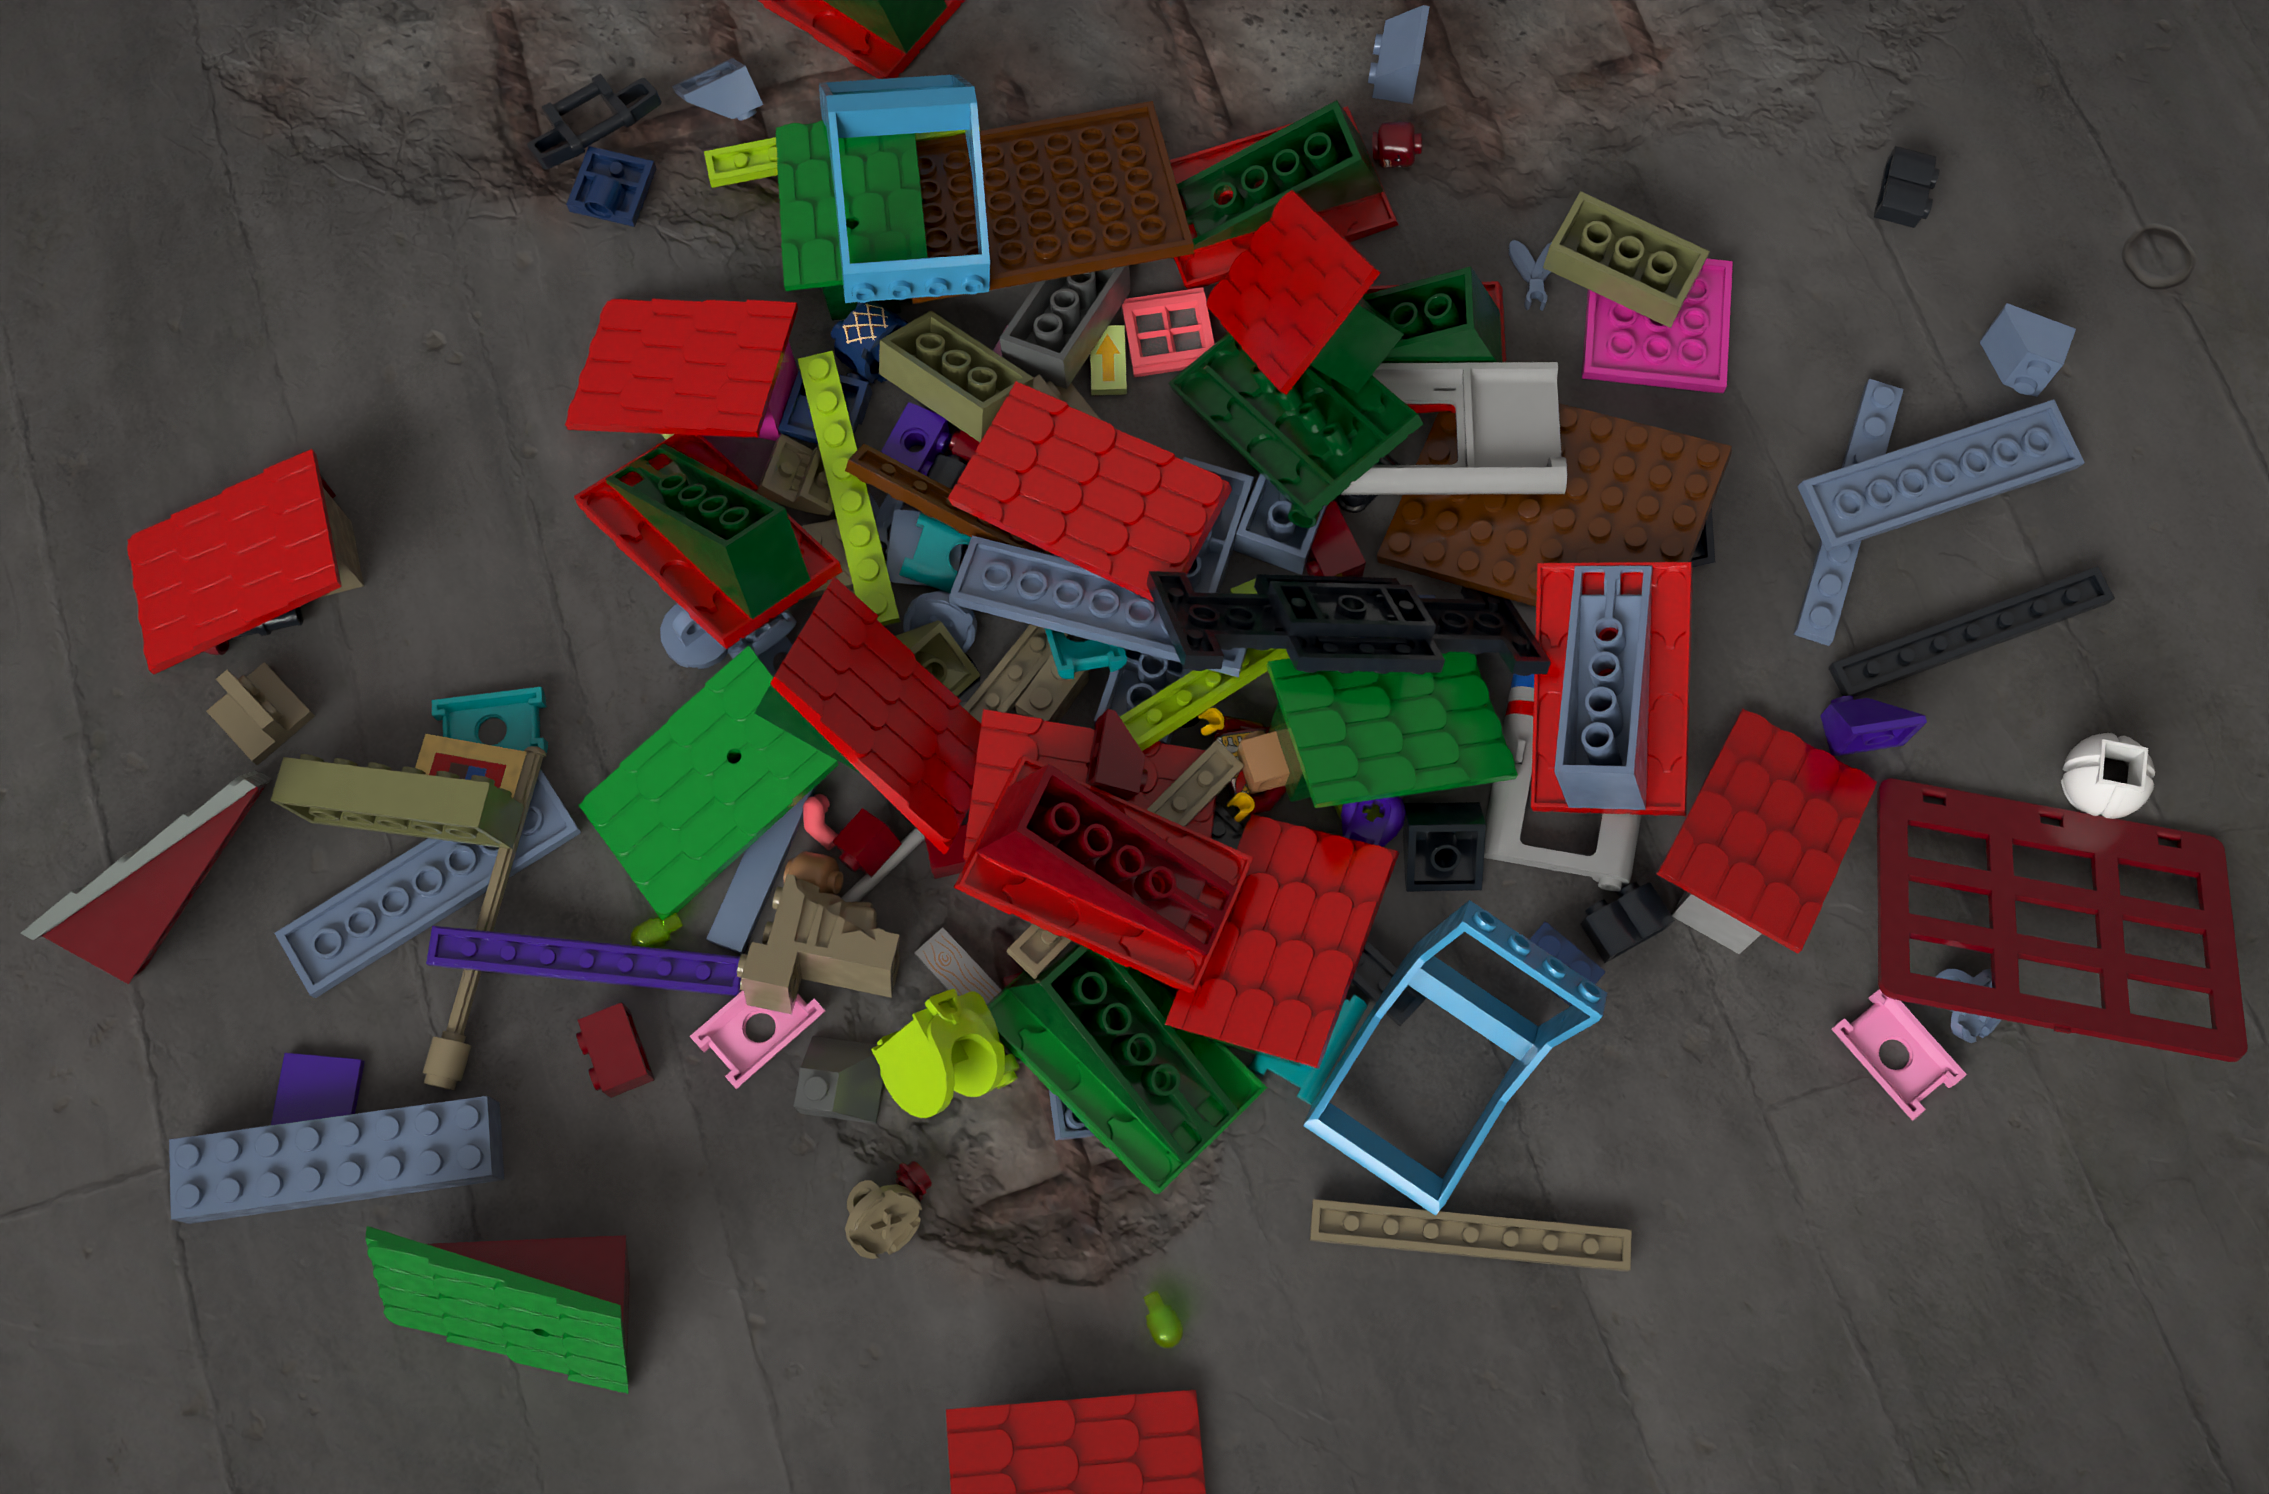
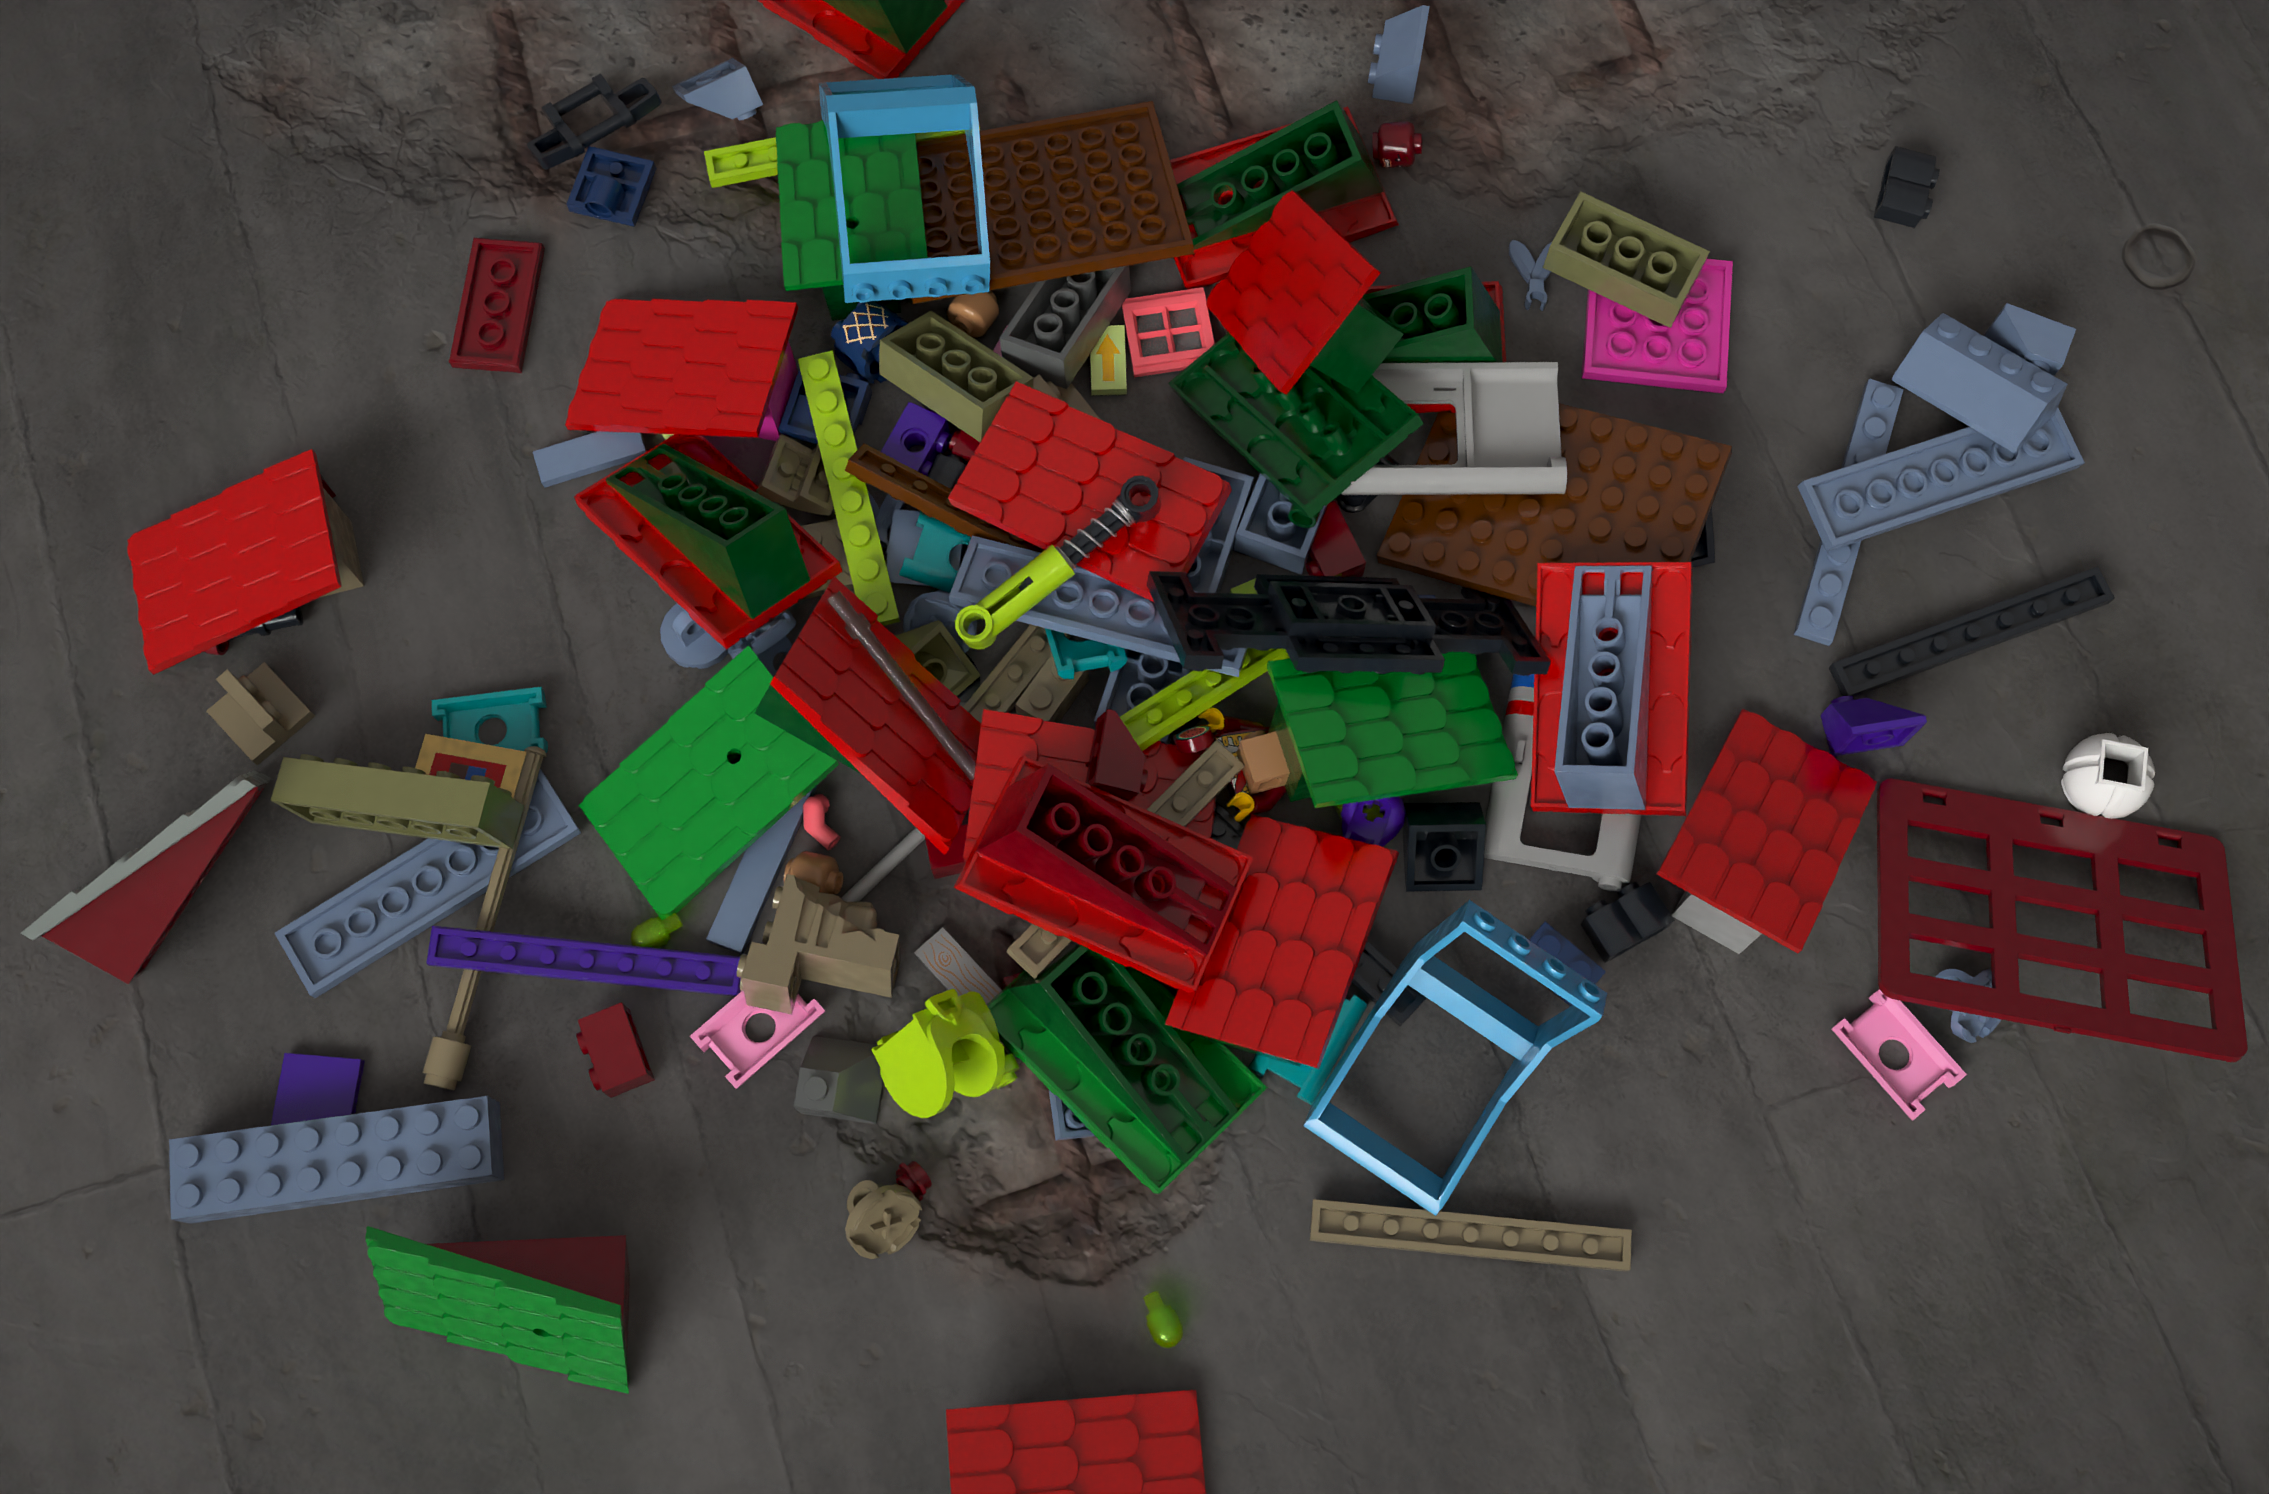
dark red brick [832,808,902,878] -> none
none -> dark red tile [449,237,545,373]
none -> sand blue tile [533,431,647,488]
none -> clear smoke bar [827,591,976,780]
none -> medium nougat head [947,290,999,338]
none -> piece [955,476,1161,650]
none -> dark red tile [1174,725,1214,754]
none -> sand blue slope [1892,313,2068,453]

